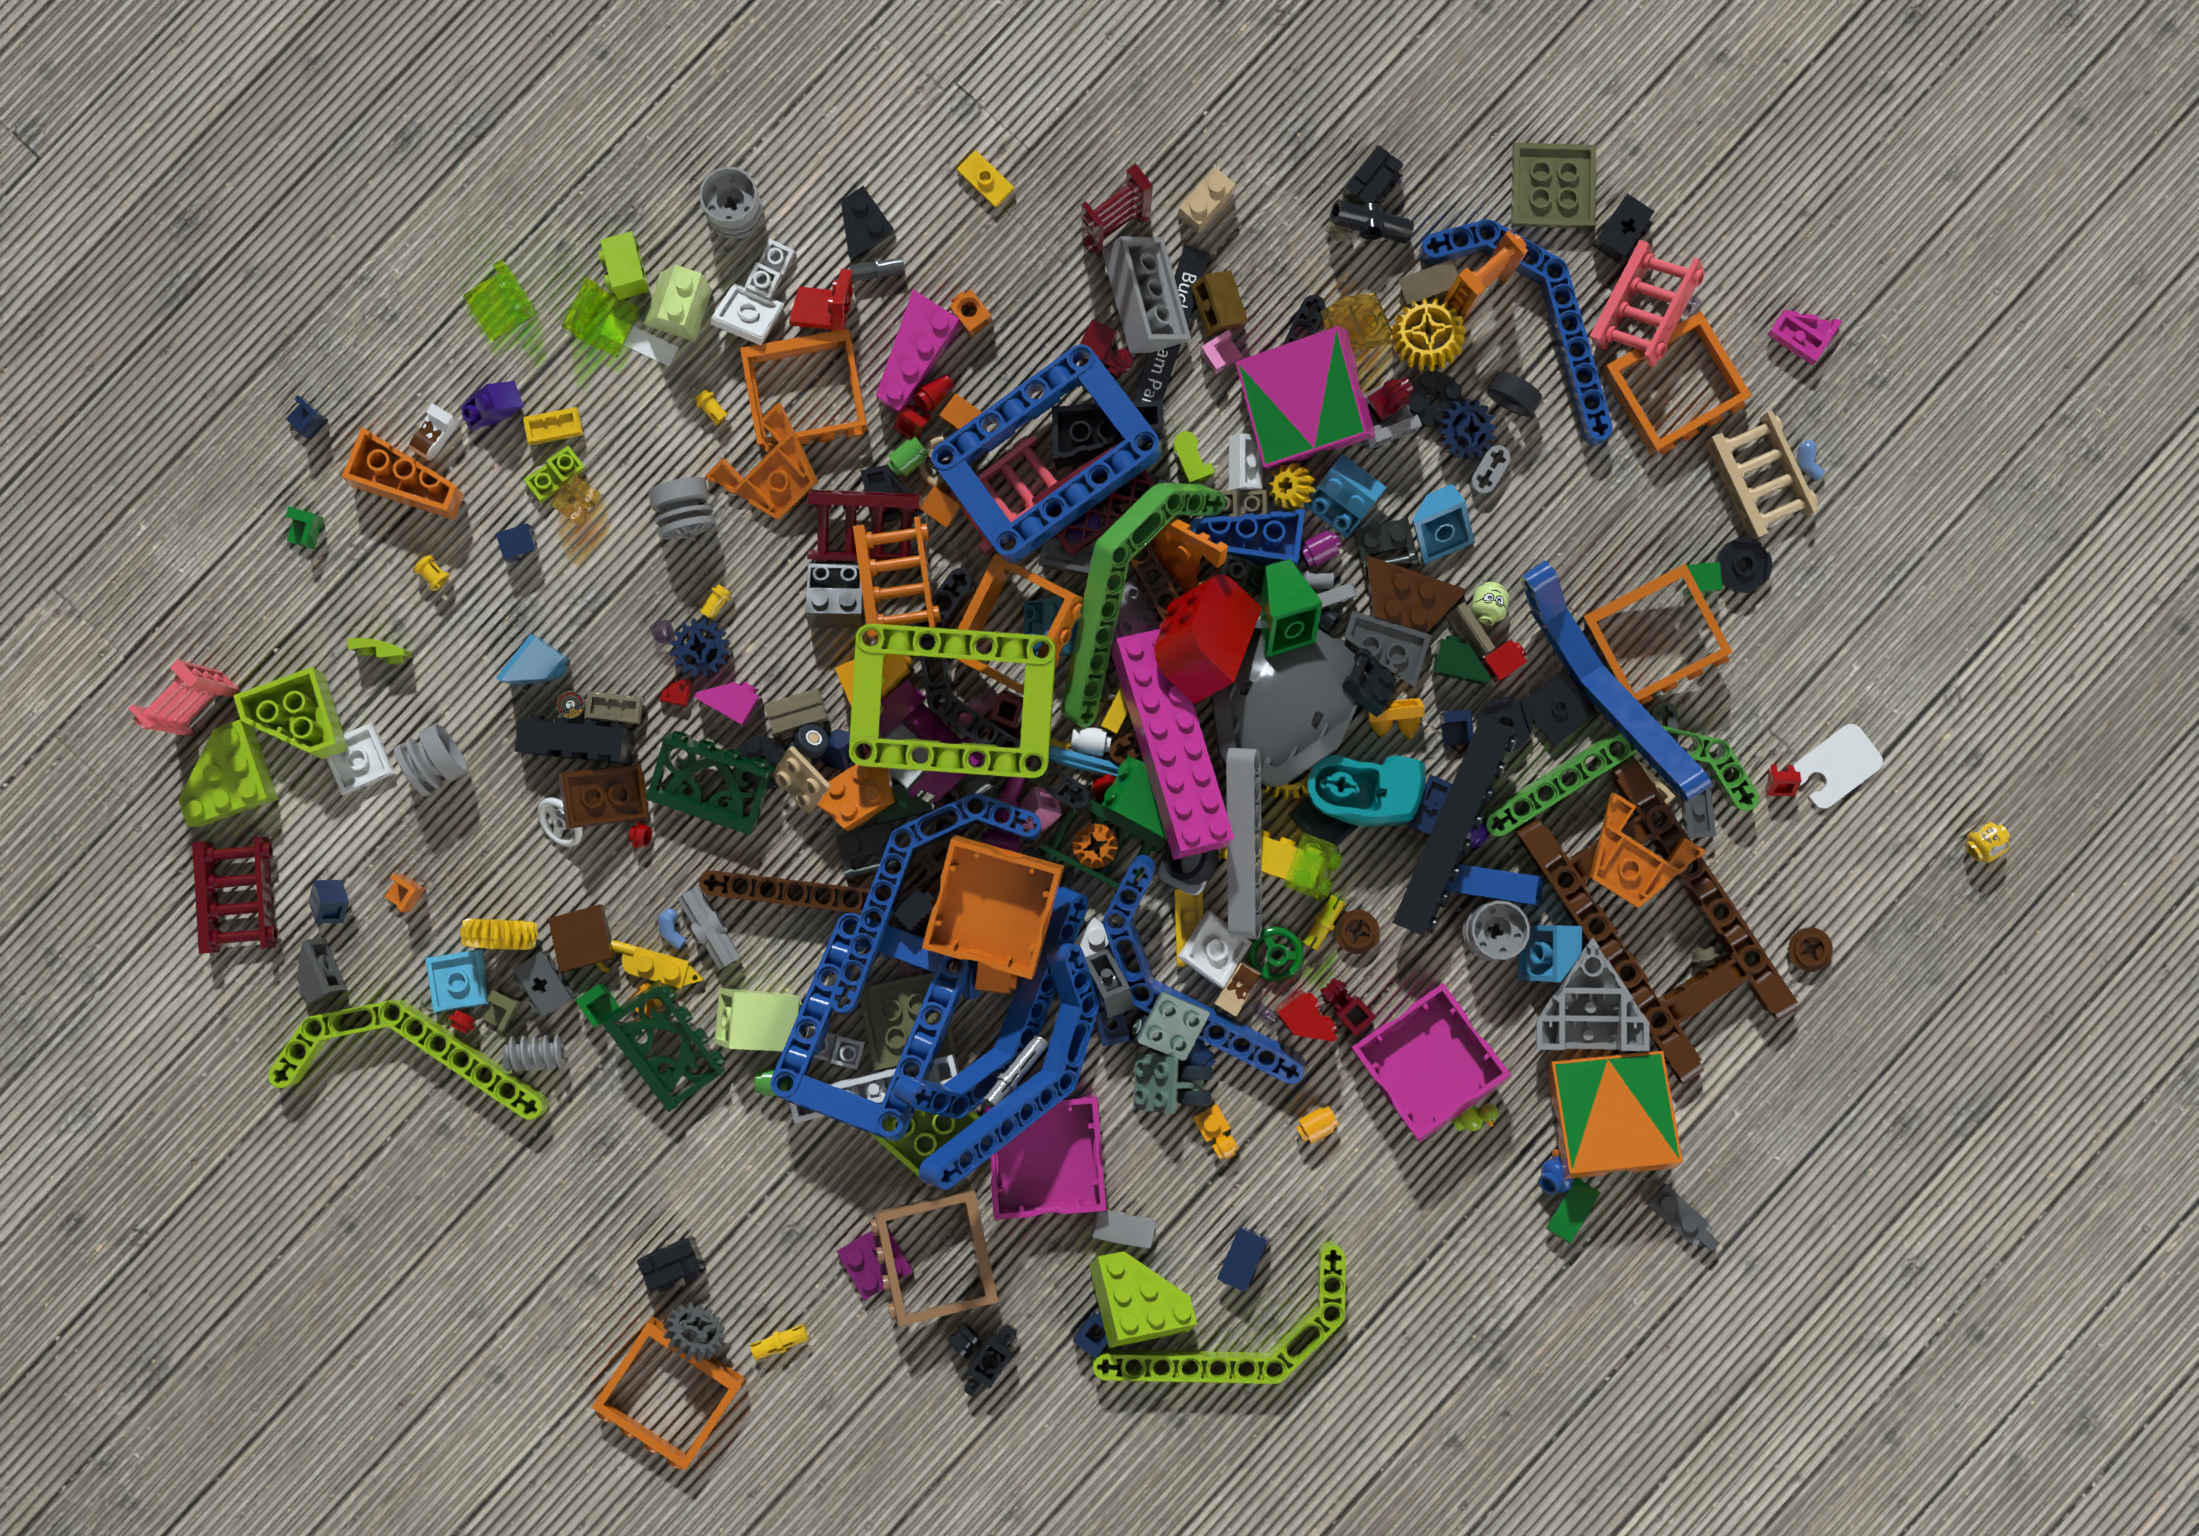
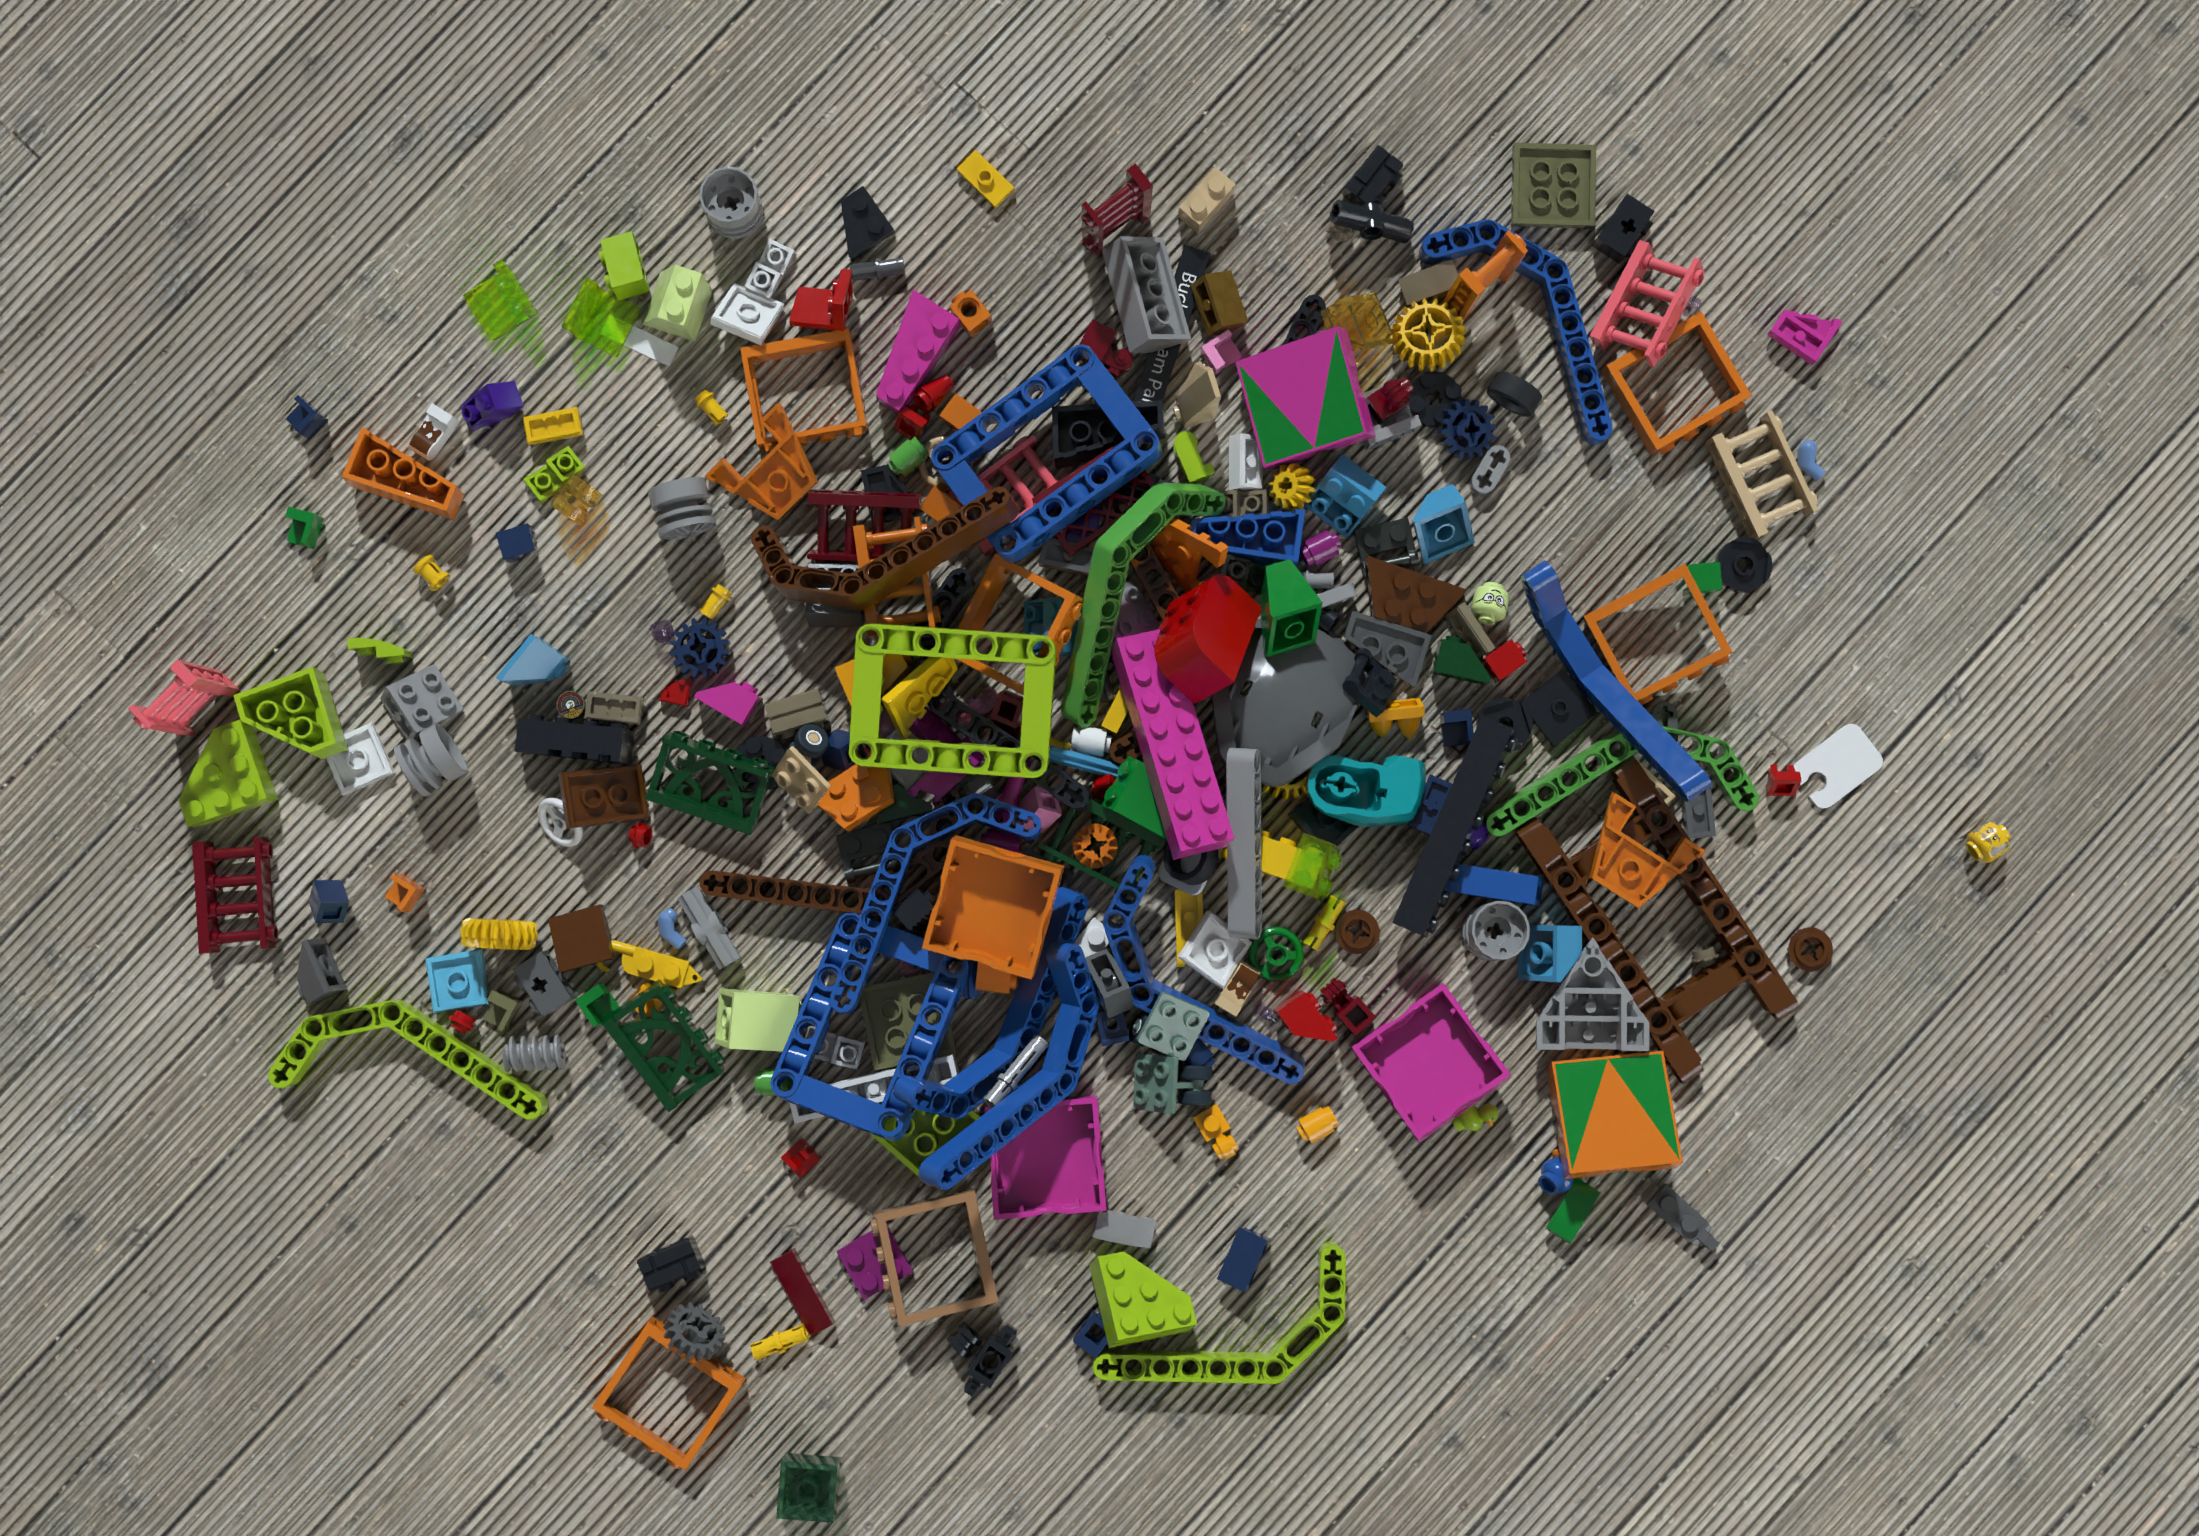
none -> light grey bracket [380,664,463,741]
none -> reddish brown beam [751,487,1019,611]
none -> dark red slope [770,1248,835,1336]
none -> clear green brick [776,1453,841,1523]
none -> red tile [781,1137,821,1178]
none -> yellow wing [881,657,958,739]
none -> tan wedge [1173,362,1221,429]

